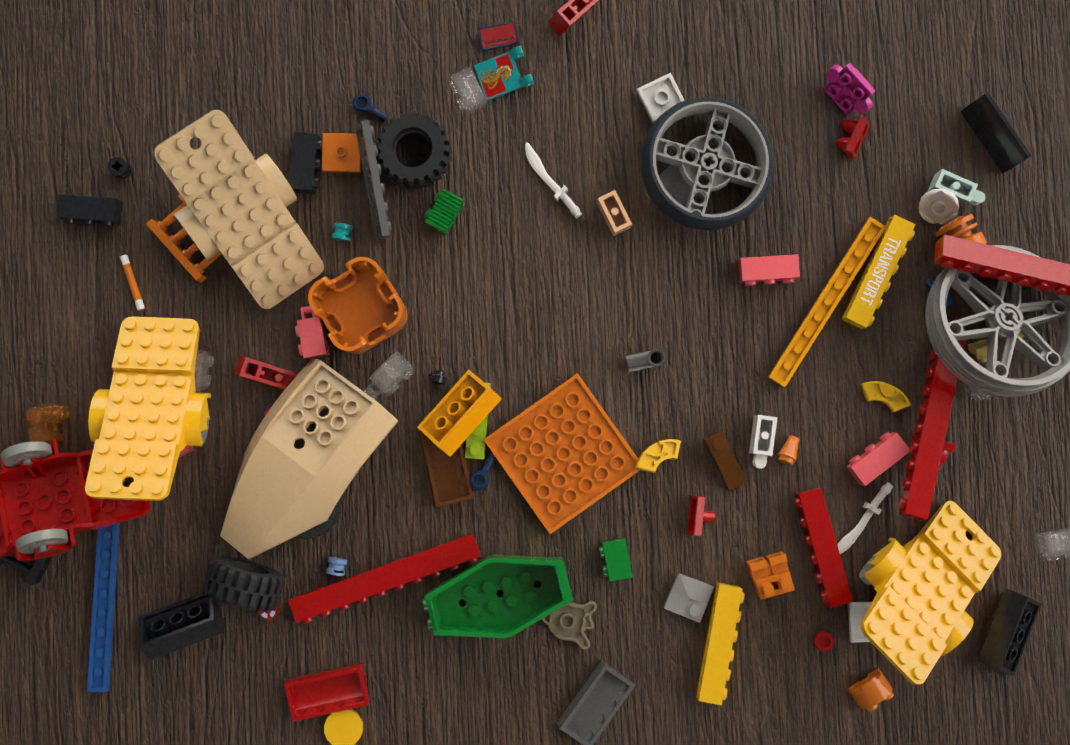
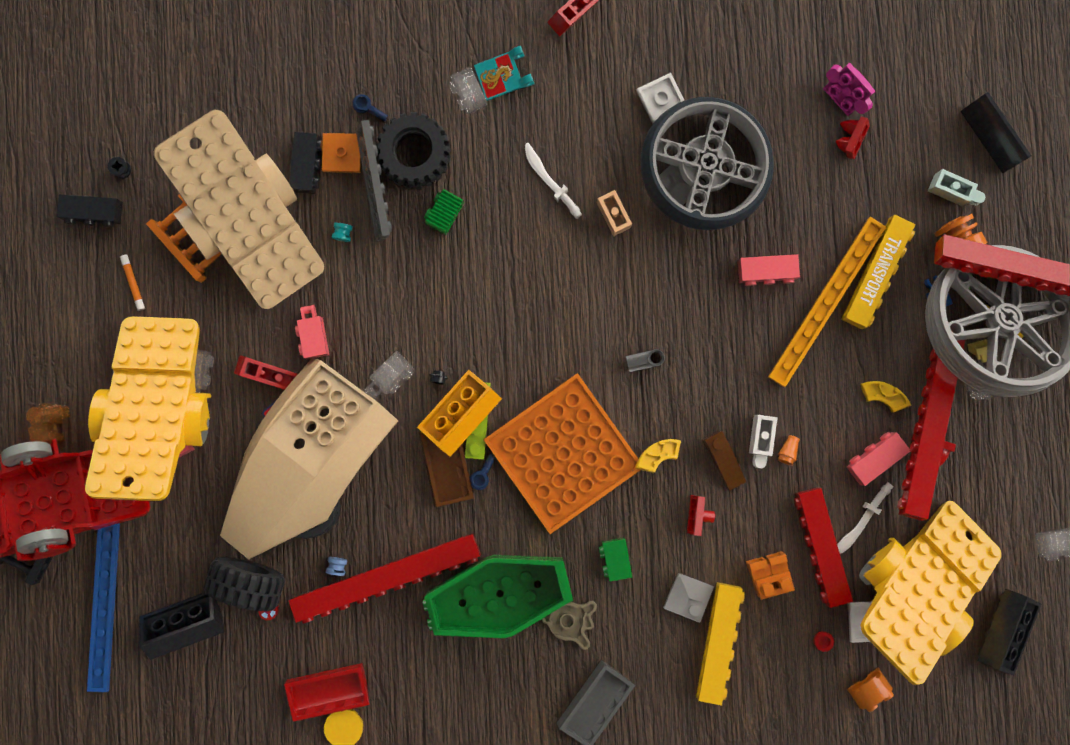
orange piece [308,257,408,354] -> none
red slope [478,21,519,51] -> none
white tile [919,188,959,224] -> none

